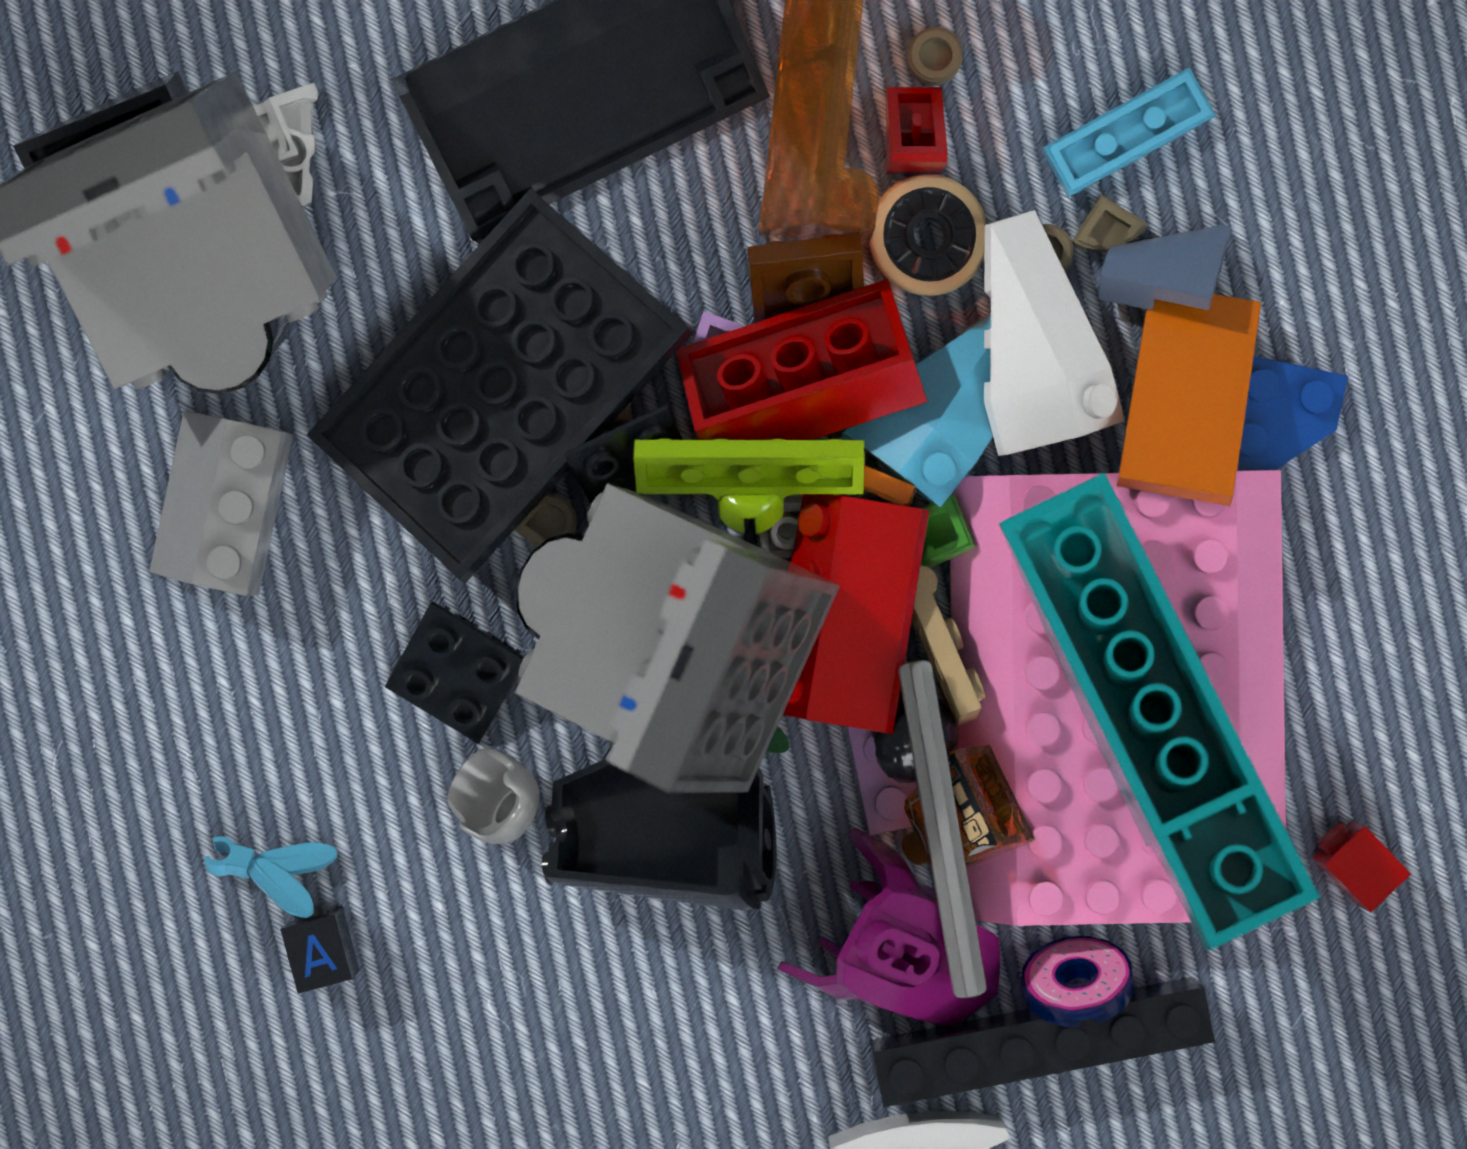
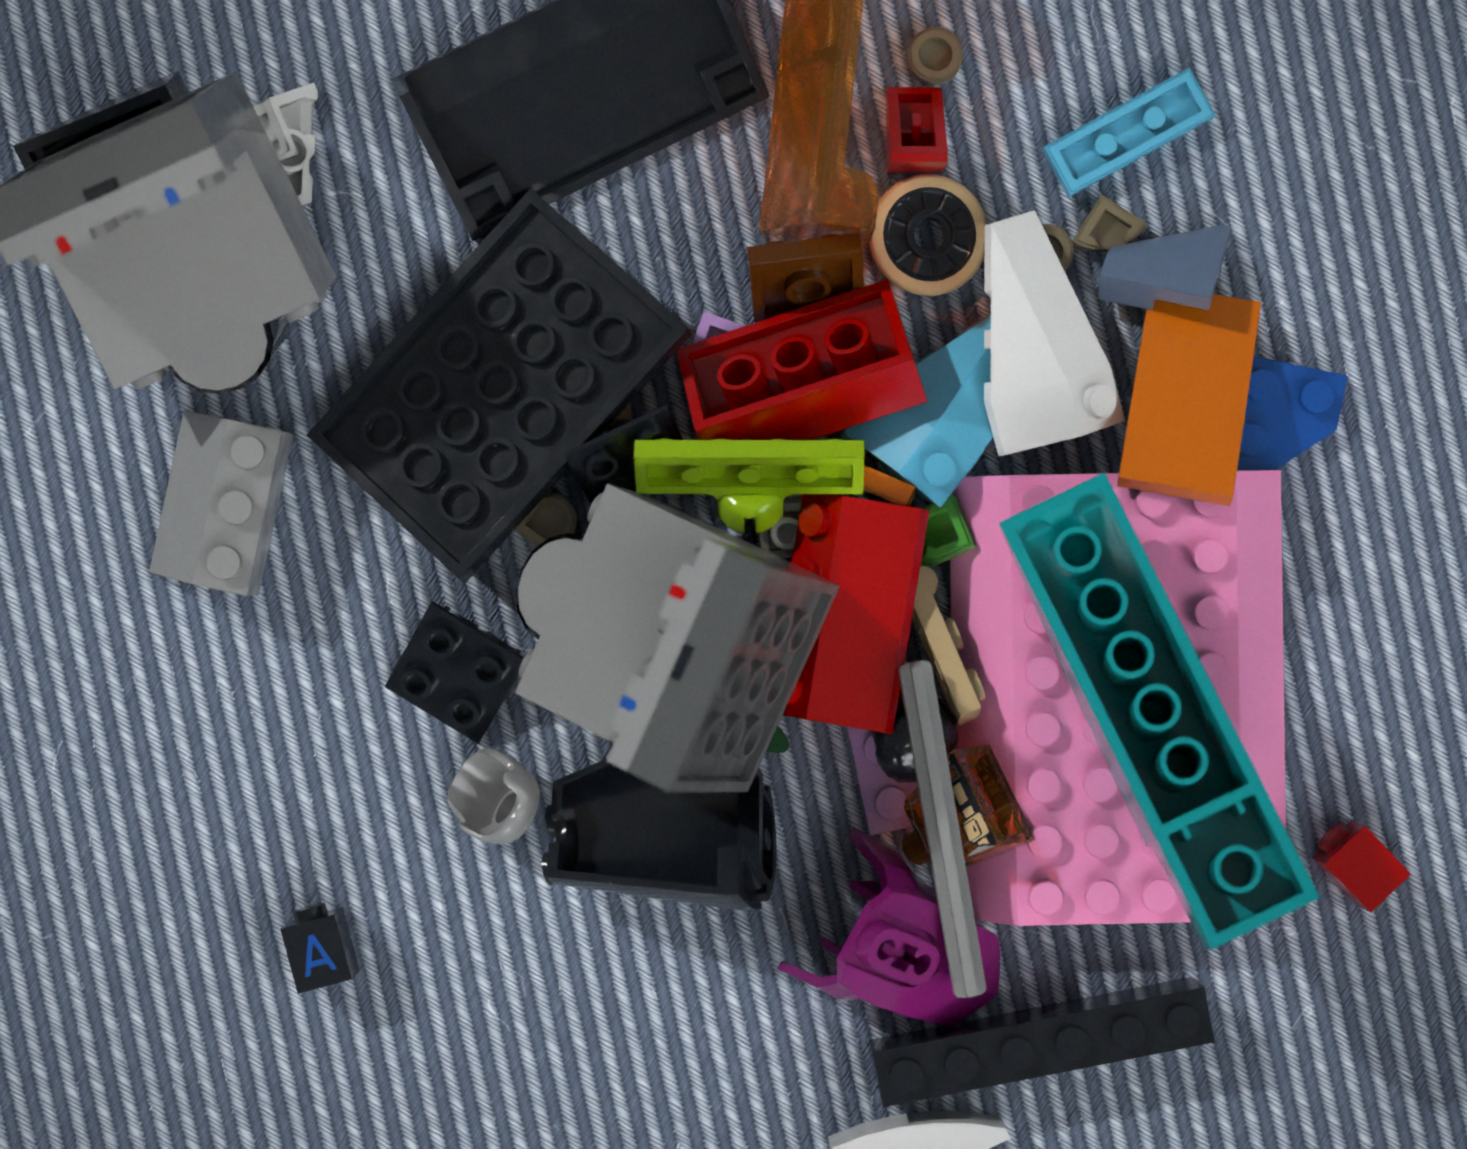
medium azure piece [204,836,337,918] -> none
tile [1021,936,1134,1027] -> none

